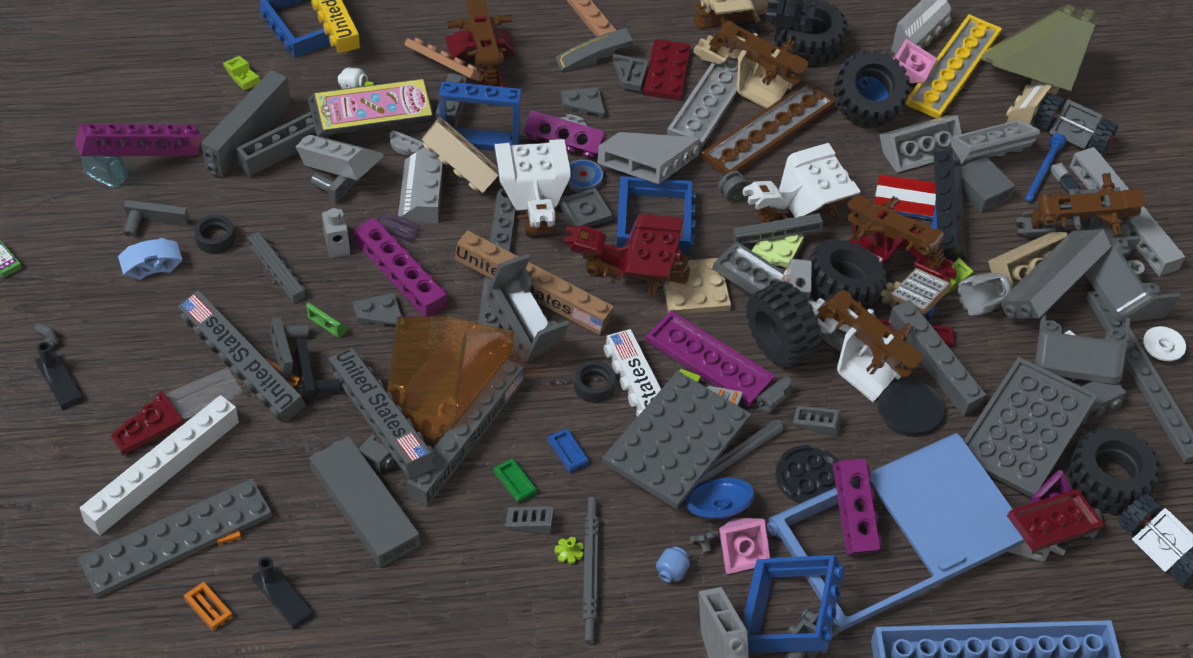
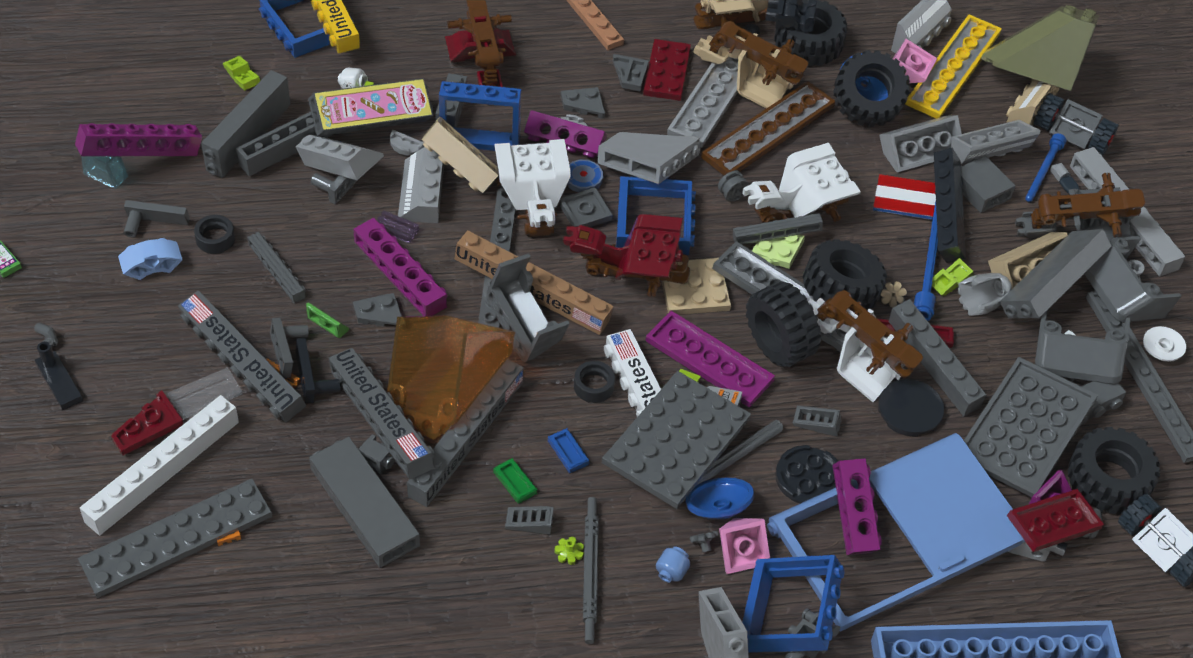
orange tile [184,582,233,632] -> none
black piece [252,557,313,630] -> none
light grey torso [322,208,350,259] -> none
nougat plate [404,38,485,82] -> none
dark grey slope [555,28,633,72] -> none
dark grey hinge [756,377,792,413] -> none
light grey torso [781,259,811,300] -> none
reddish brown piece [848,195,957,283] -> none
tile [891,268,951,315] -> none

